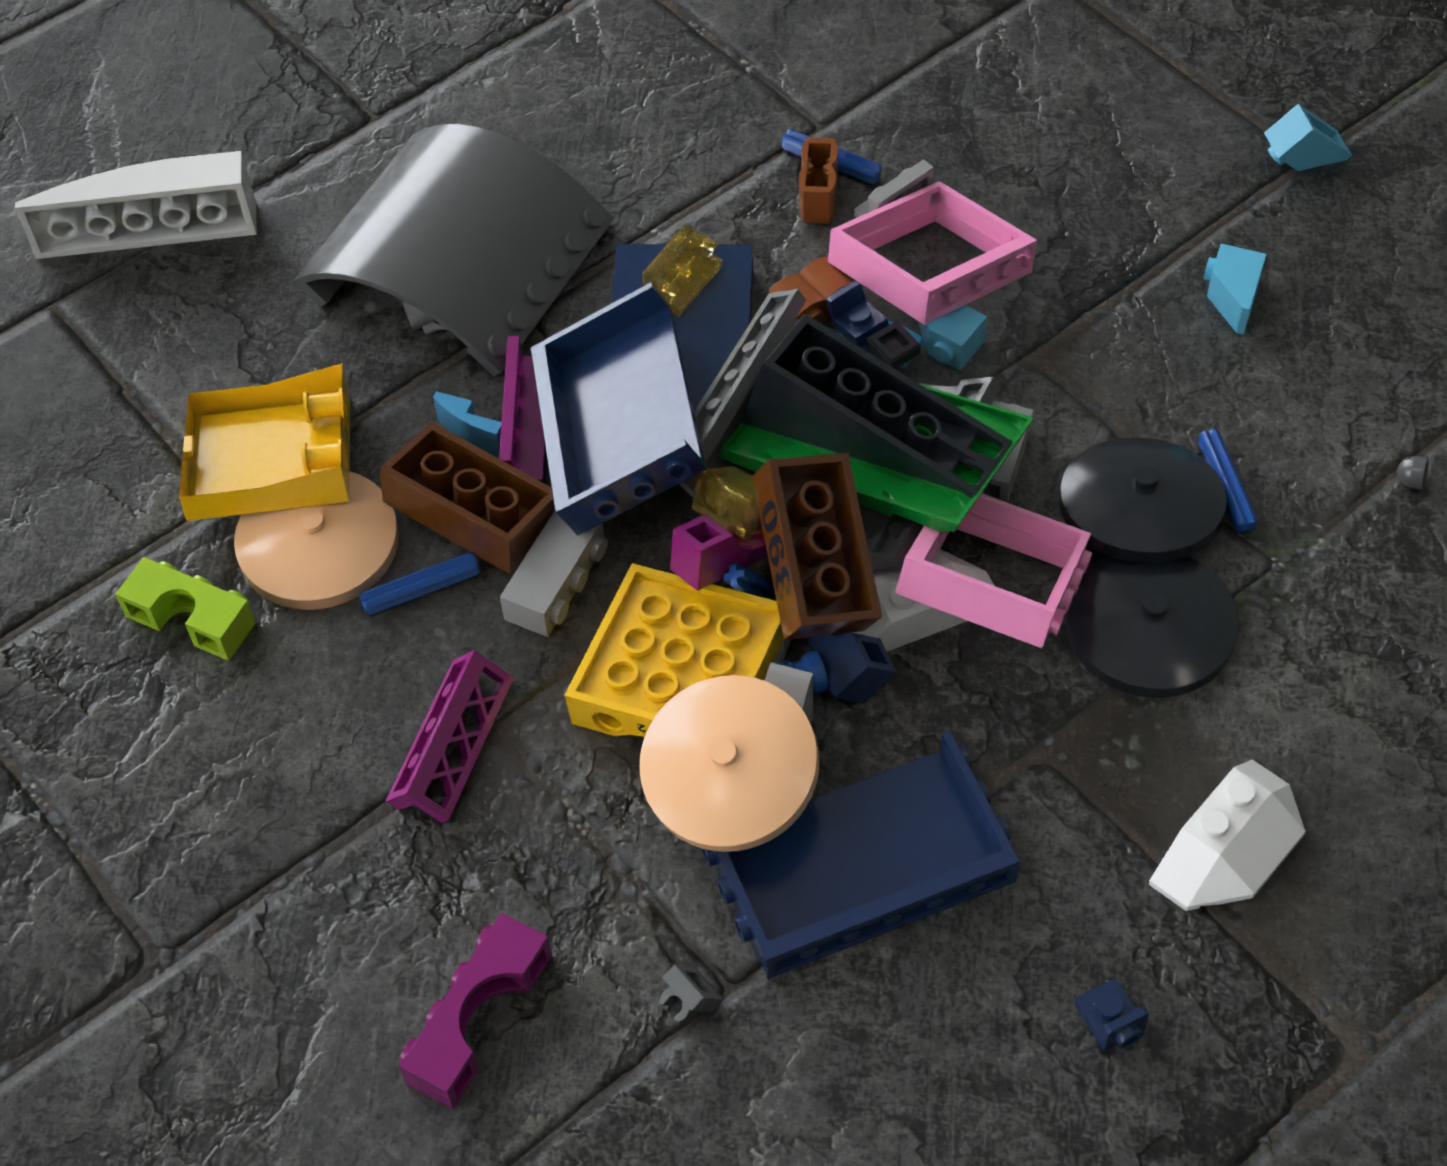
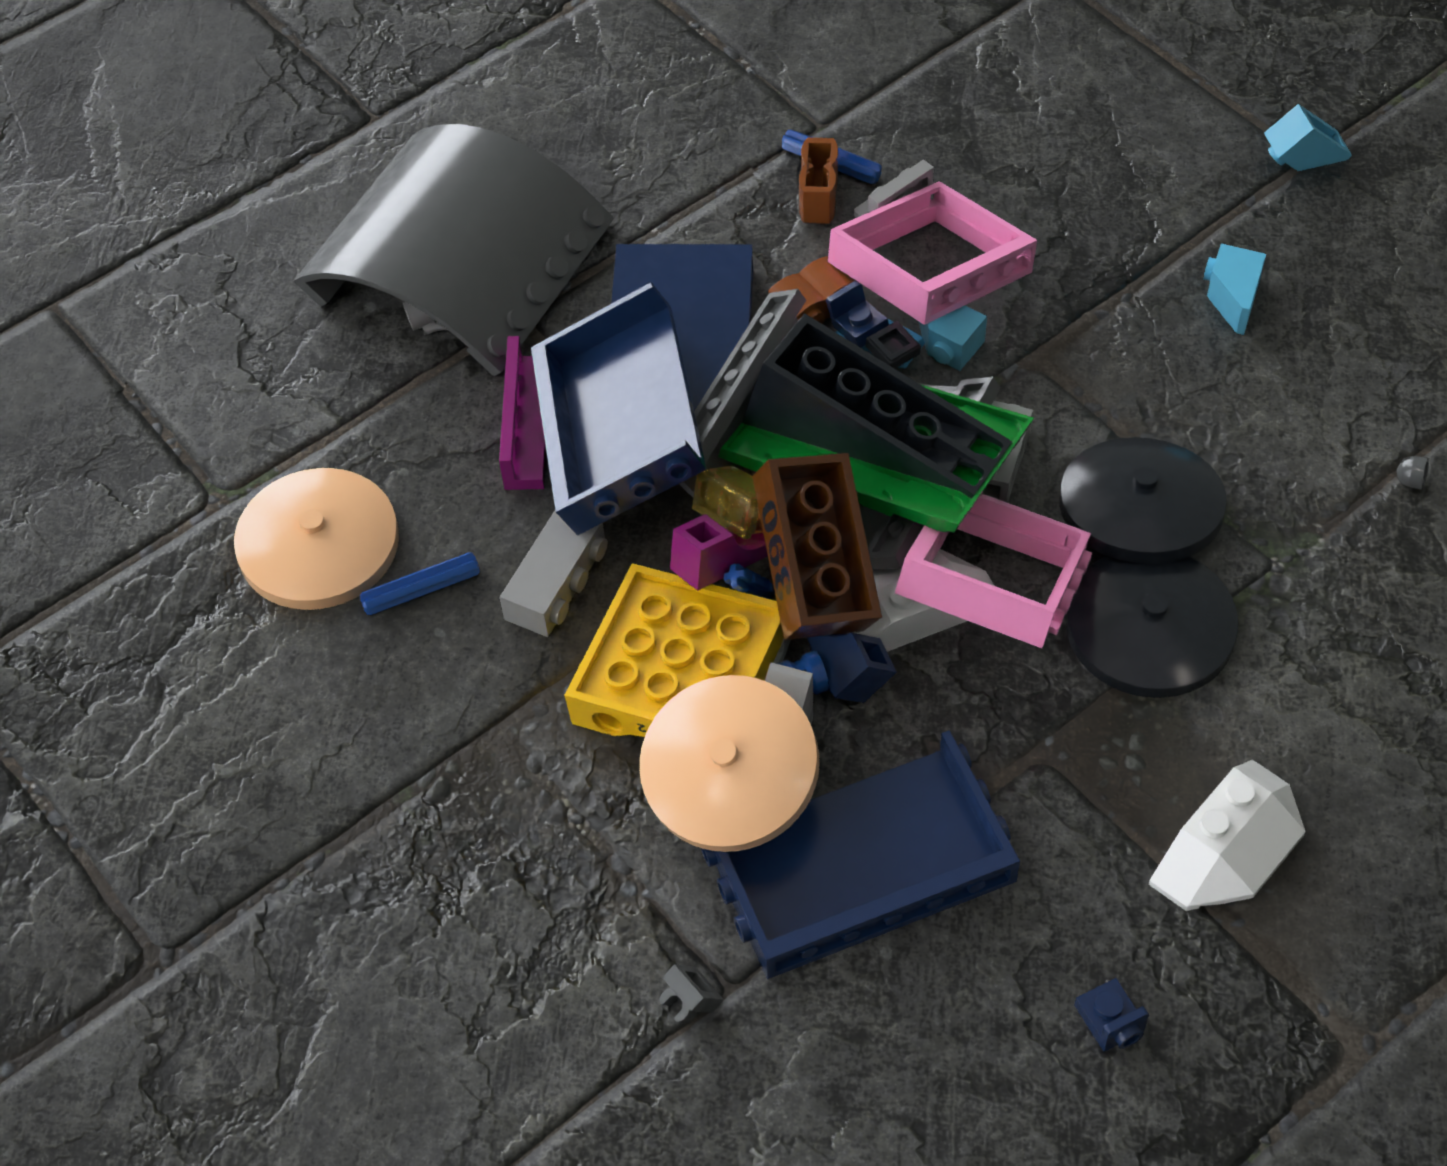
white slope [15,151,257,259] -> none
lime arch [115,557,256,661] -> none
yellow piece [179,363,350,521] -> none
reddish brown brick [379,422,555,575] -> none
magenta fence [385,650,514,823] -> none
magenta arch [399,913,552,1109] -> none
dark azure slope [433,391,502,458] -> none
clear yellow hinge [642,224,722,316] -> none
blue axle [1198,428,1258,533] -> none

